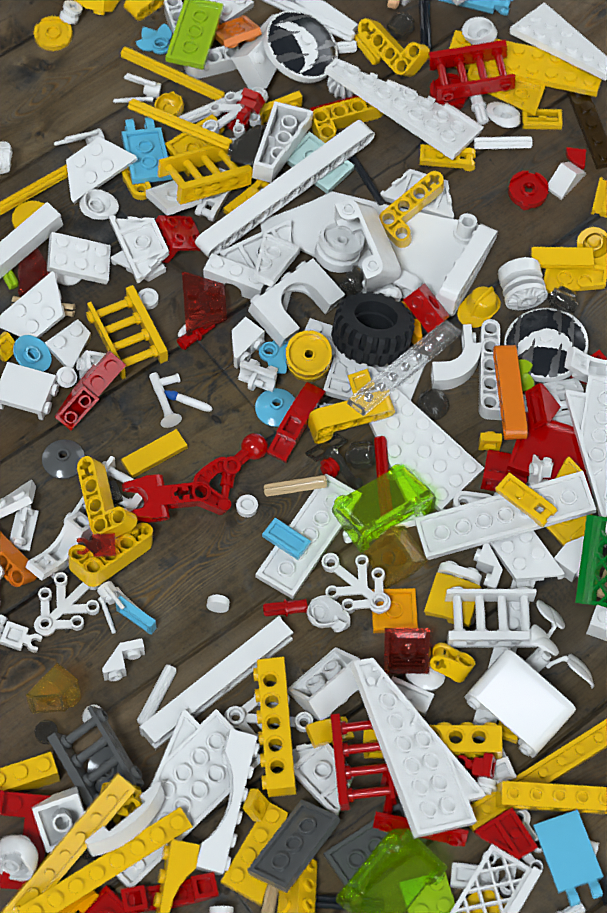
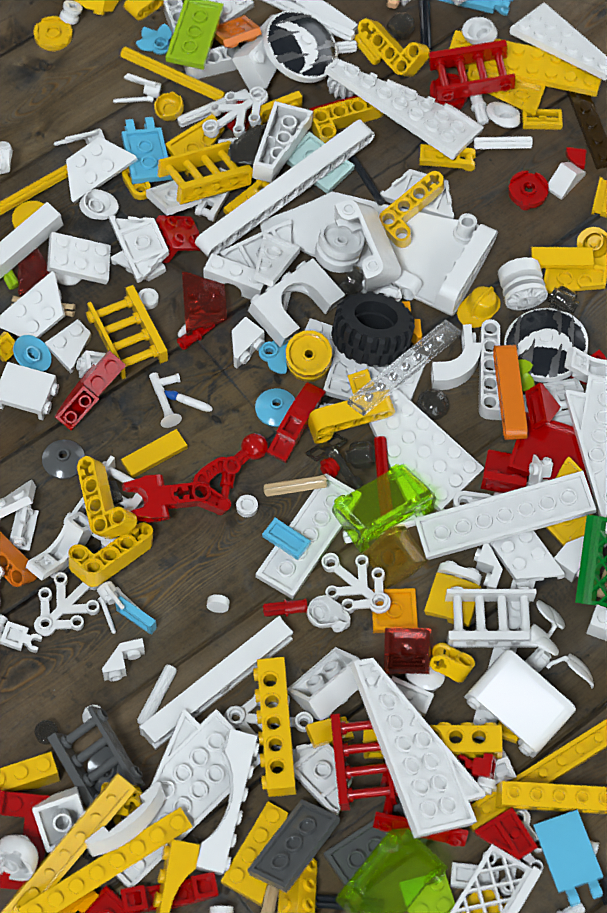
clear yellow slope [26,662,81,713] -> none
white plate [56,367,77,388] -> none
clear red plate [76,532,116,557] -> none
yellow axle [128,99,233,151] -> none
red piece [236,87,266,125] -> none
white hips [238,359,278,392] -> none
yellow plate [242,789,269,822] -> none
red brick [403,283,450,333] -> none
yellow plate [478,431,502,451] -> none
yellow plate [495,472,557,527] -> none

